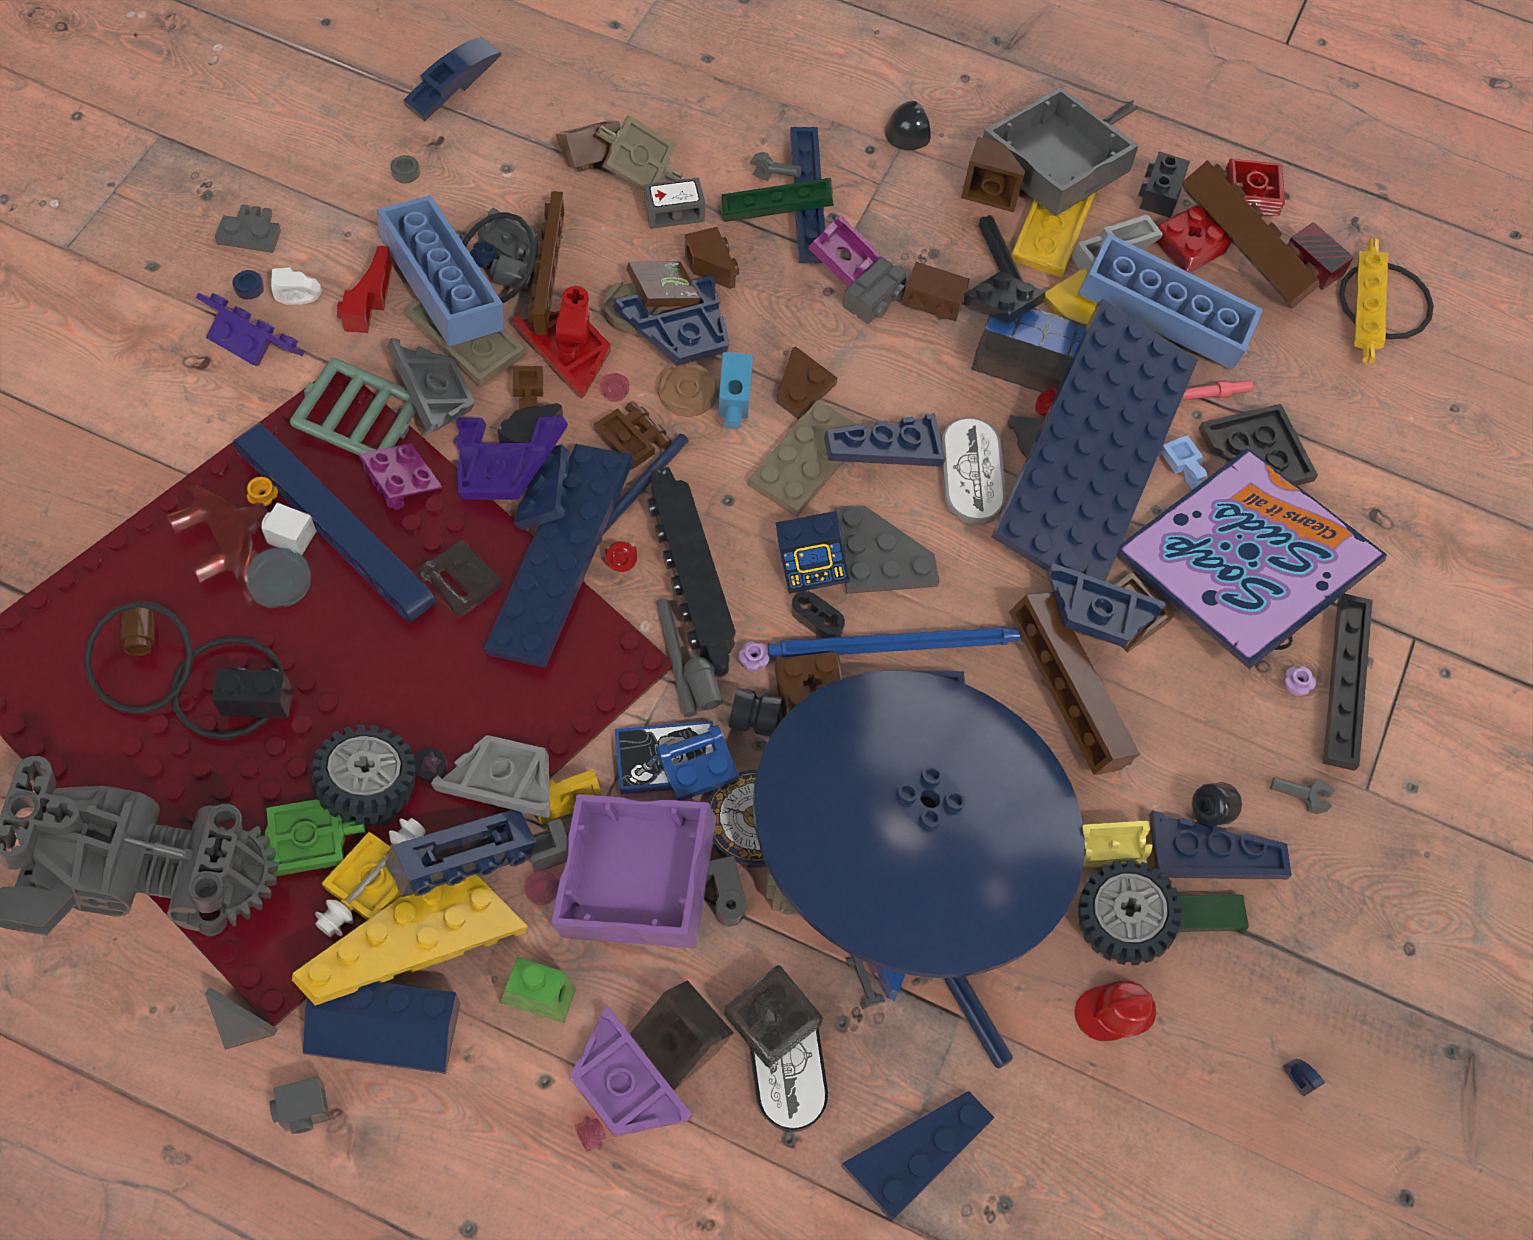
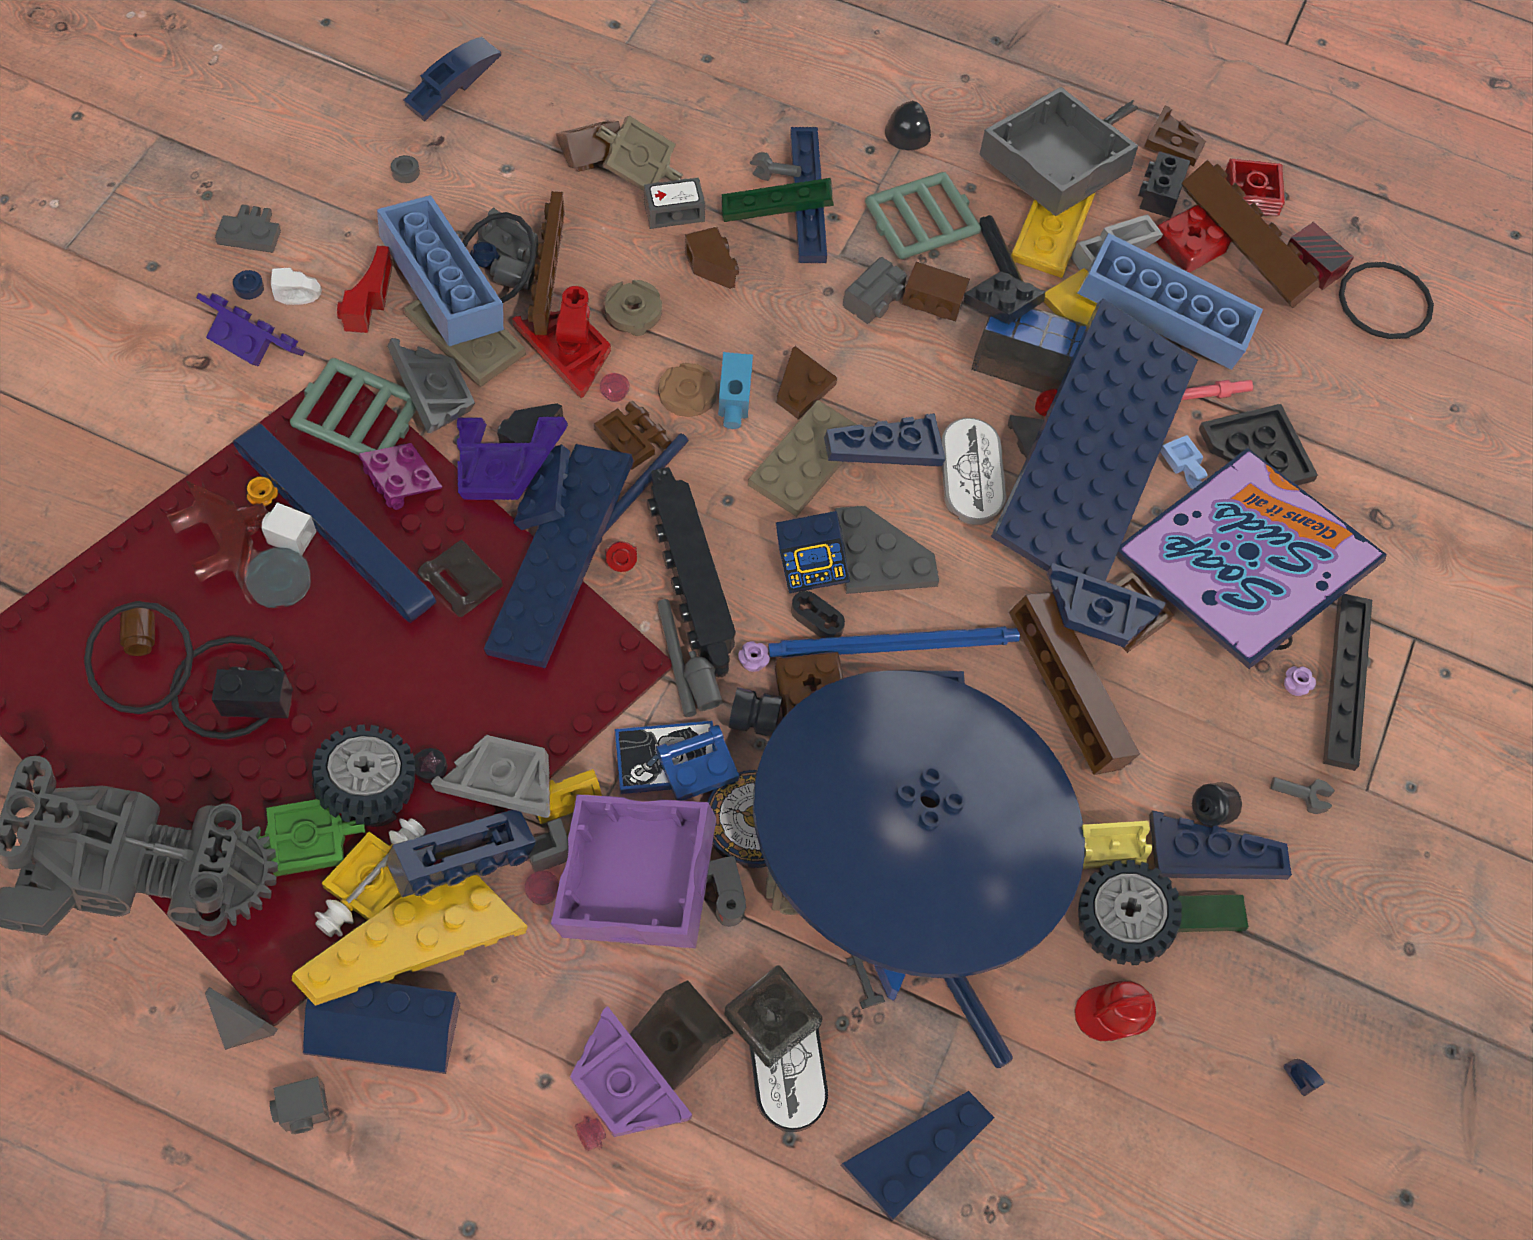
bright green torso [500,958,576,1023] -> none
reddish brown plate [513,366,543,410] -> none
dark blue wing [613,275,730,366] -> none
tile [626,261,700,307] -> none
magenta piece [808,216,882,287] -> none
reddish brown slope [961,137,1025,213] -> none
yellow plate [1354,238,1388,364] -> none
none -> sand green bar [865,172,981,259]
none -> reddish brown wing [1144,105,1206,167]

